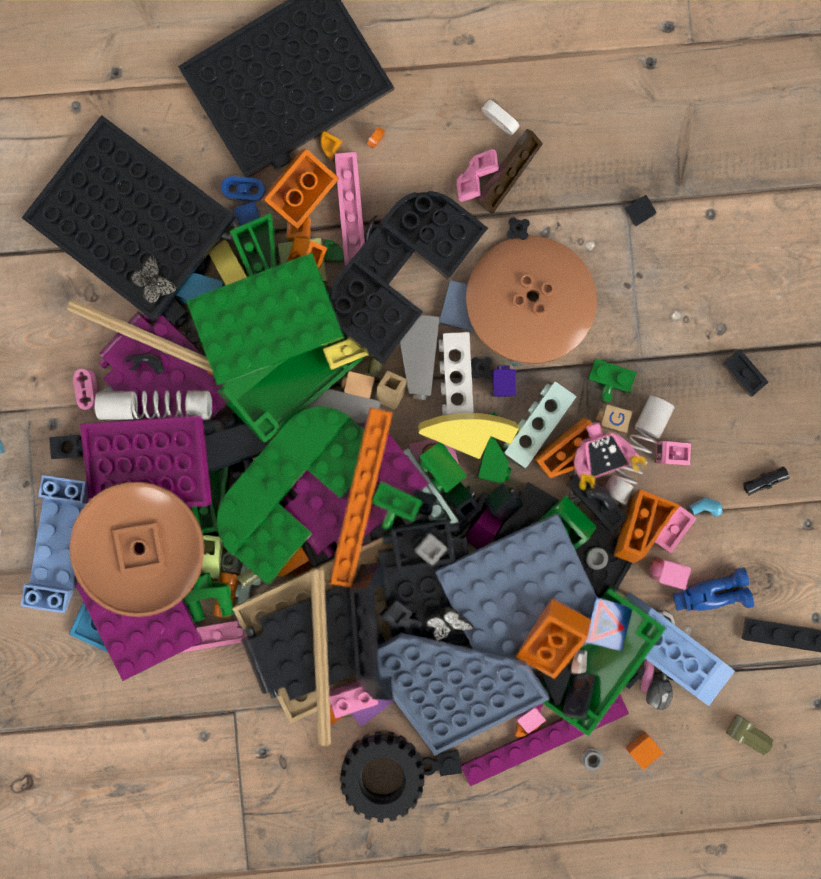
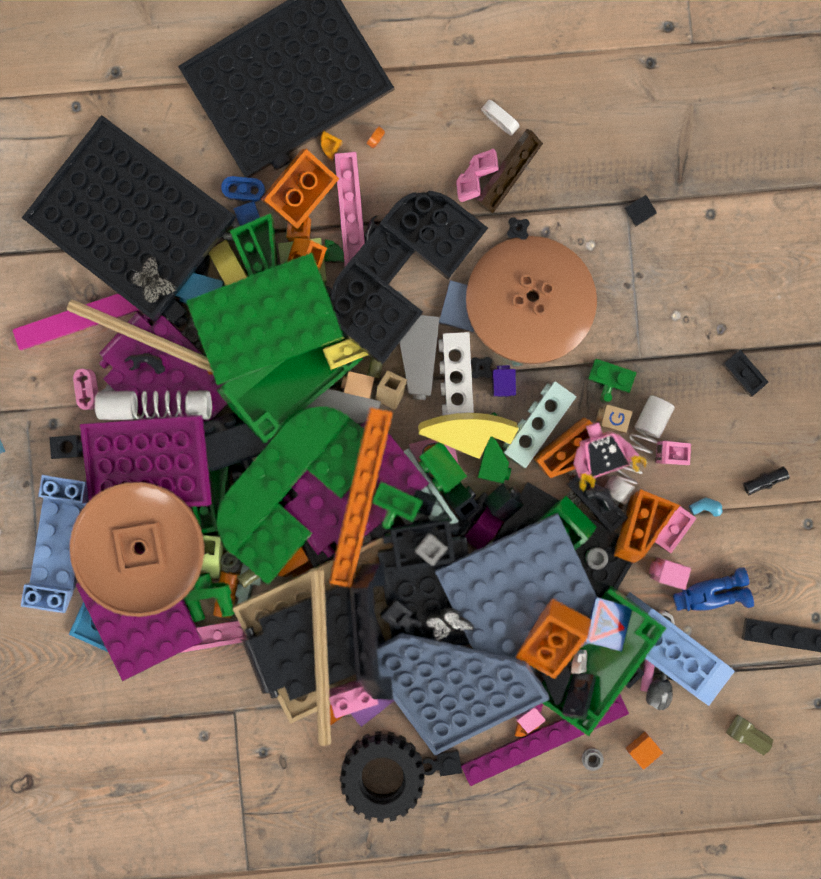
none -> dark pink tile [12,294,140,351]

